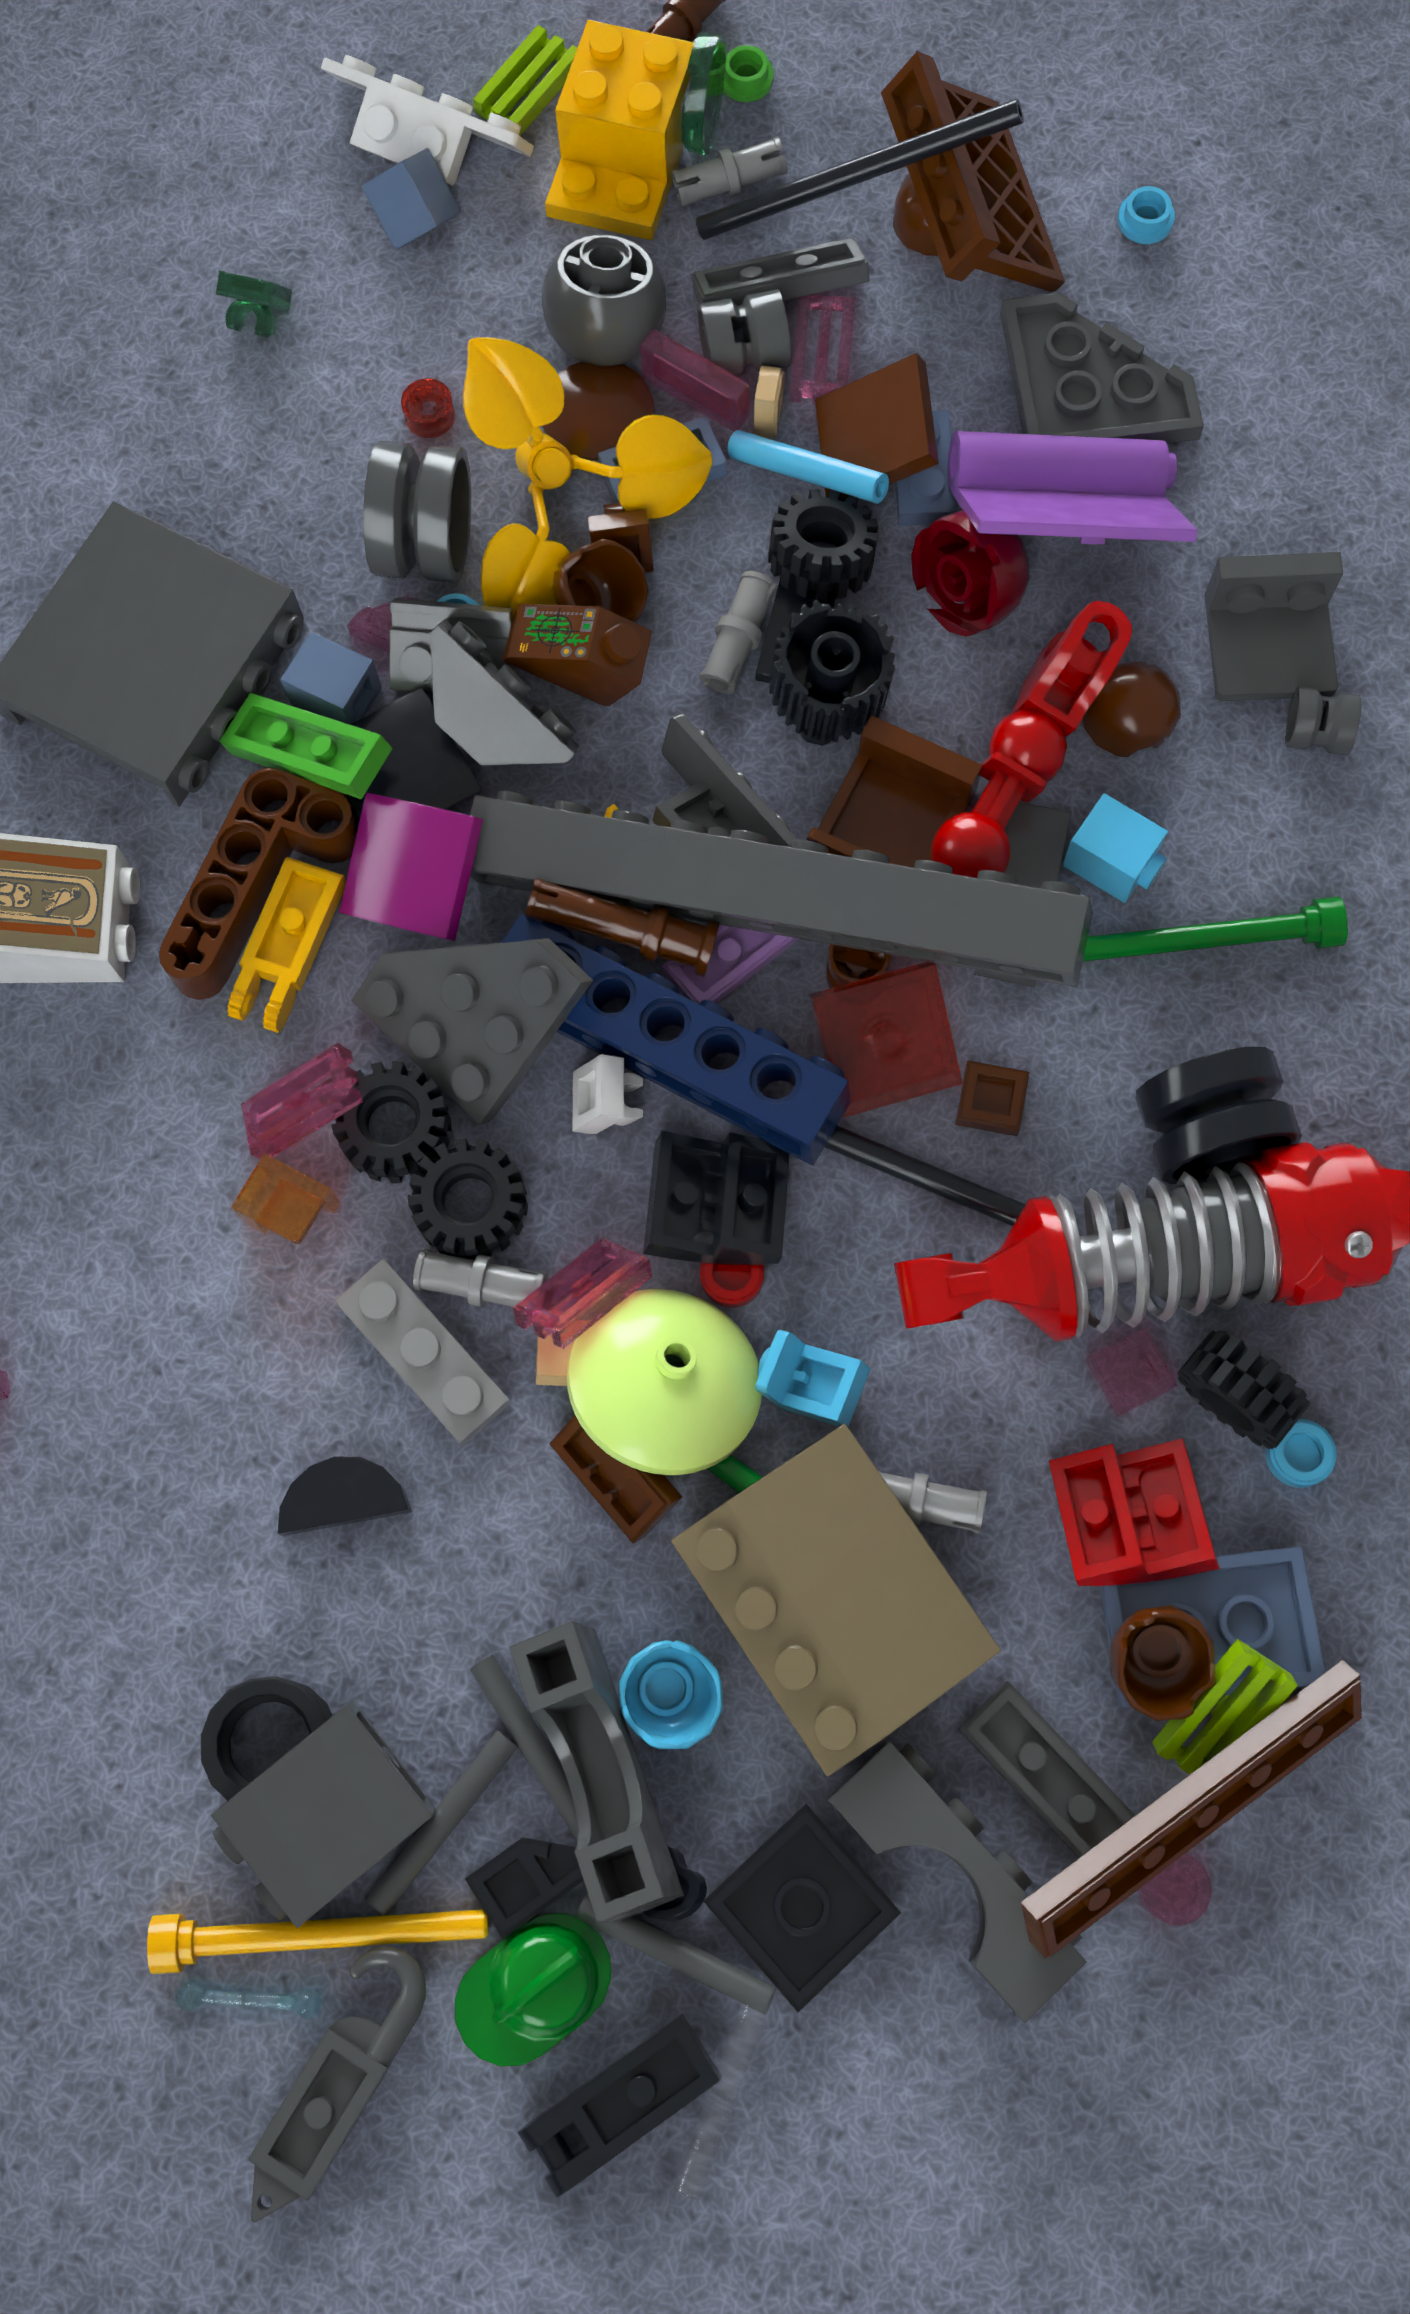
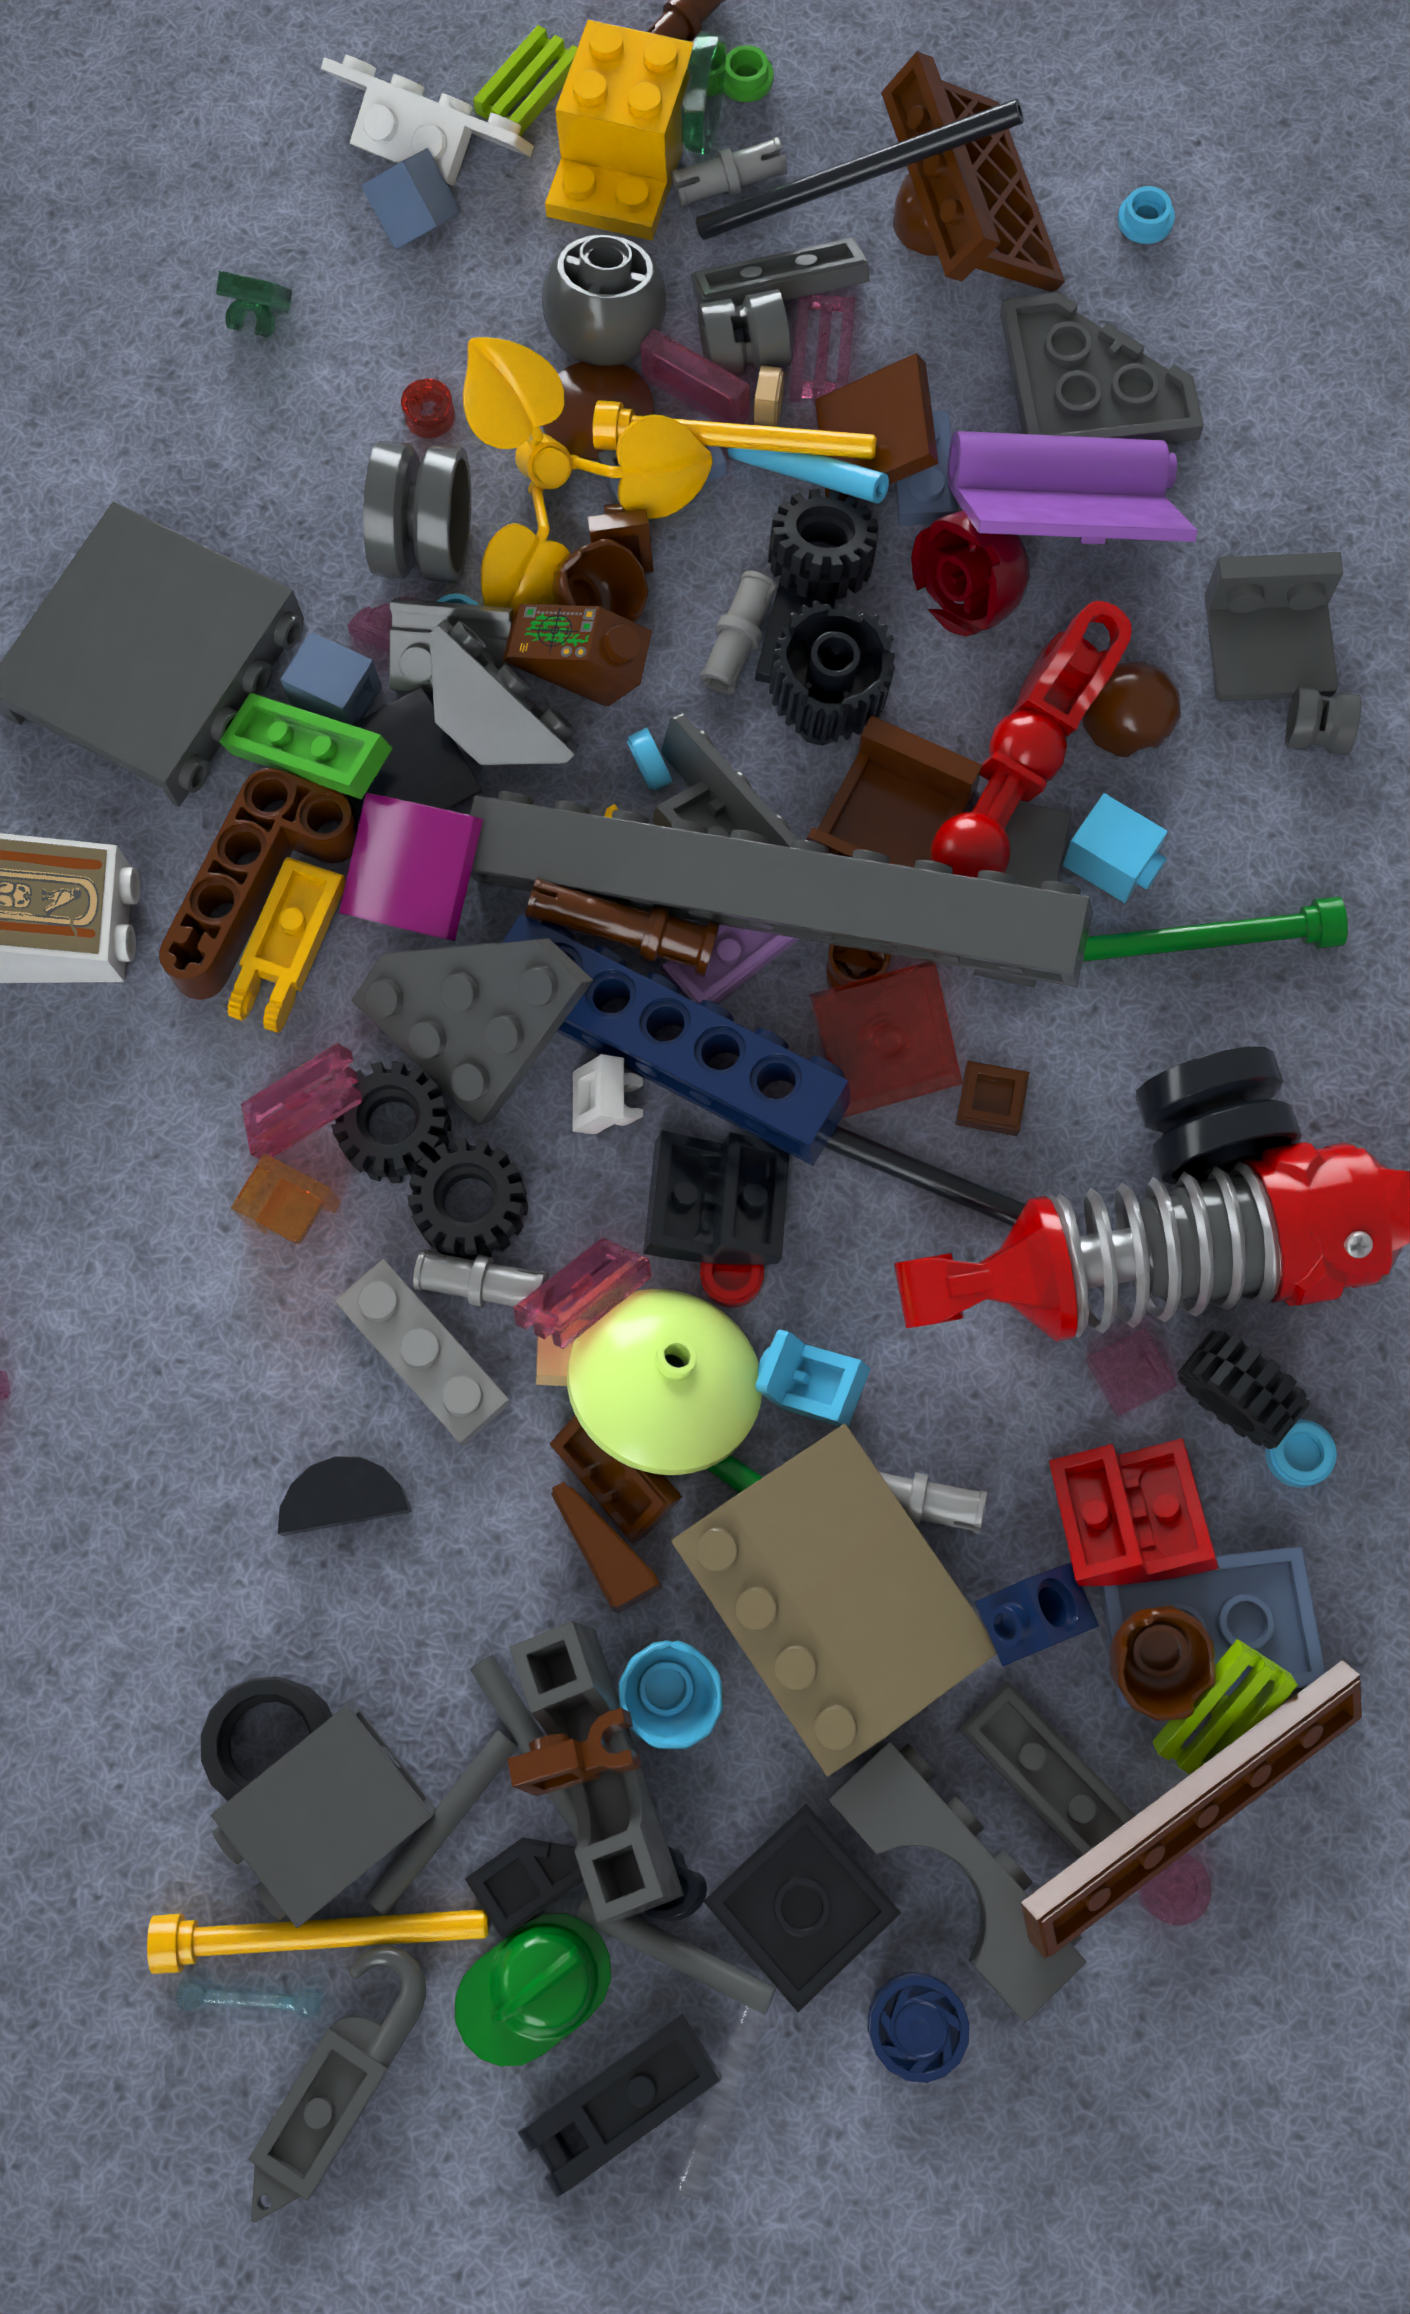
none -> reddish brown plate [507,1708,642,1797]
none -> reddish brown slope [551,1482,662,1613]
none -> yellow piece [593,400,877,459]
none -> medium azure tile [626,727,673,792]
none -> dark blue wheel [867,1972,970,2083]
none -> dark blue brick [975,1562,1099,1666]

